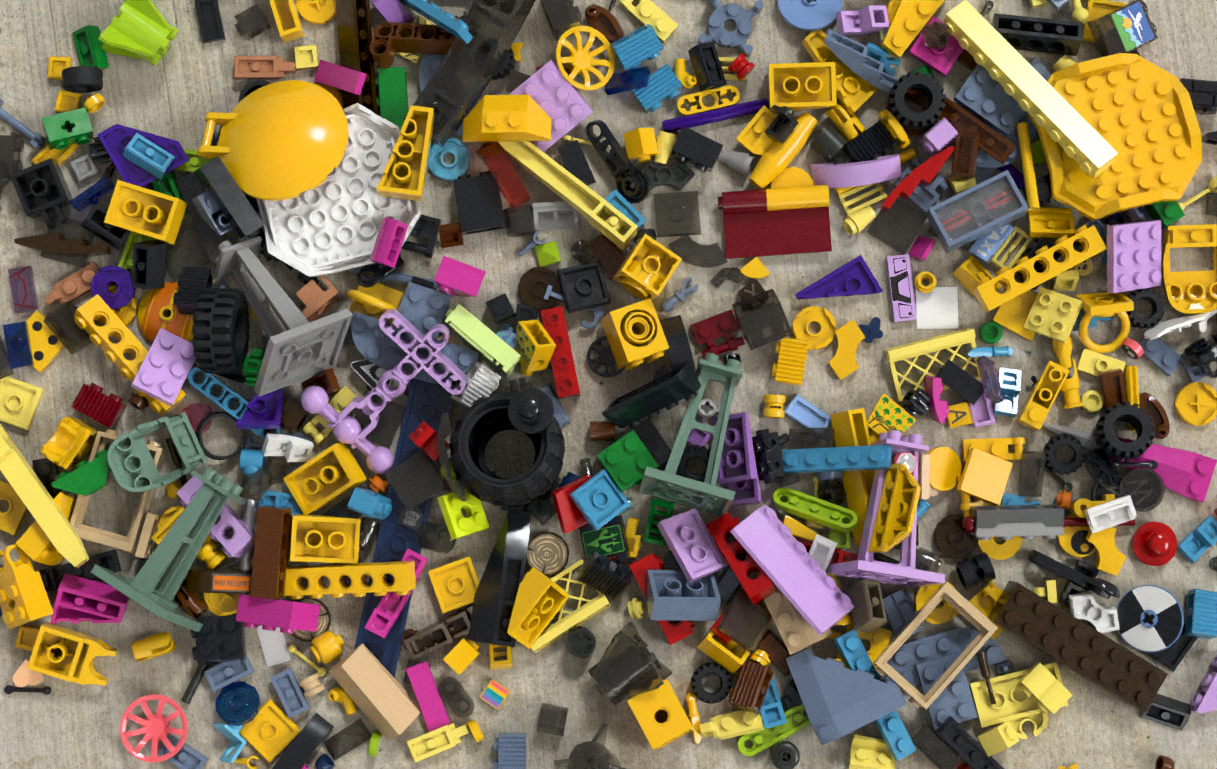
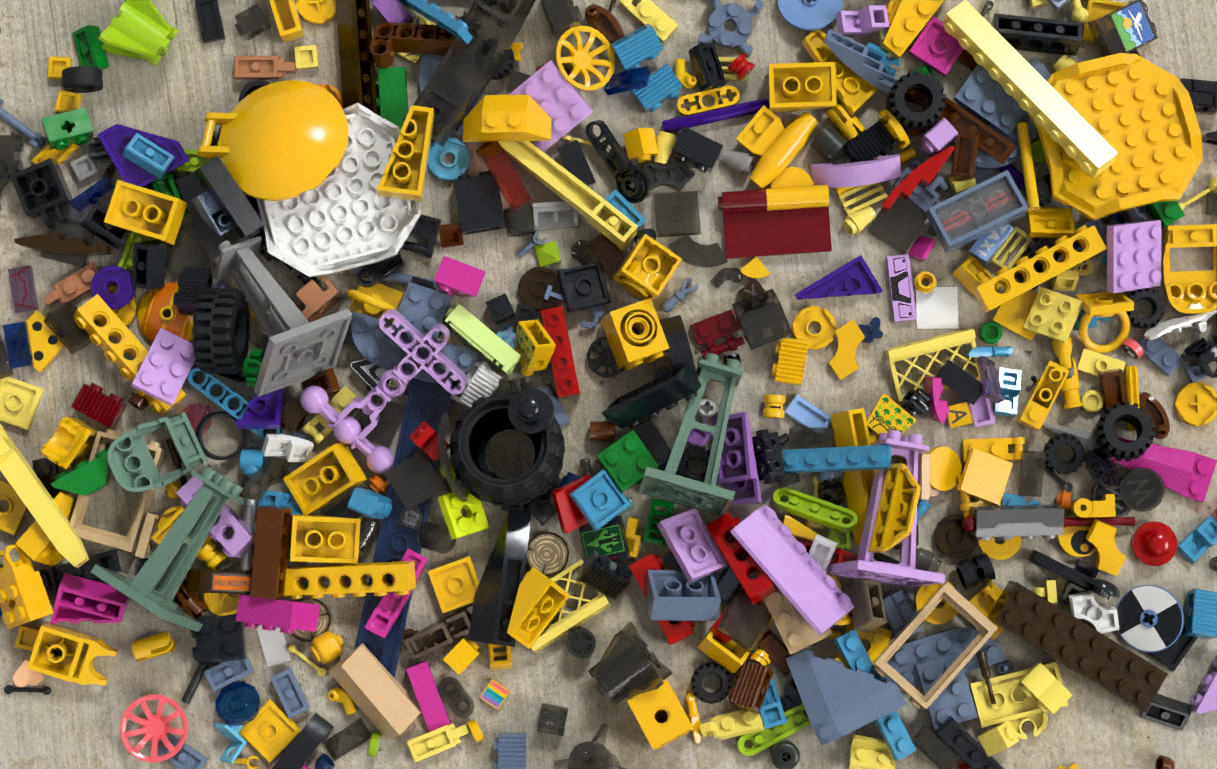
yellow tile [83,93,105,114] -> none
tan wheel [297,673,326,699] -> none
dark pink tile [314,60,366,95] -> none
dark pink brick [370,217,408,268] -> none
light yellow plate [628,597,646,620] -> none
pearl dark grey bracket [764,105,798,144] -> none
tile [892,452,916,473] -> none
clear smoke gear [922,21,950,50] -> none
white hinge [1083,495,1137,534] -> none
black hinge [1110,460,1158,469] -> none

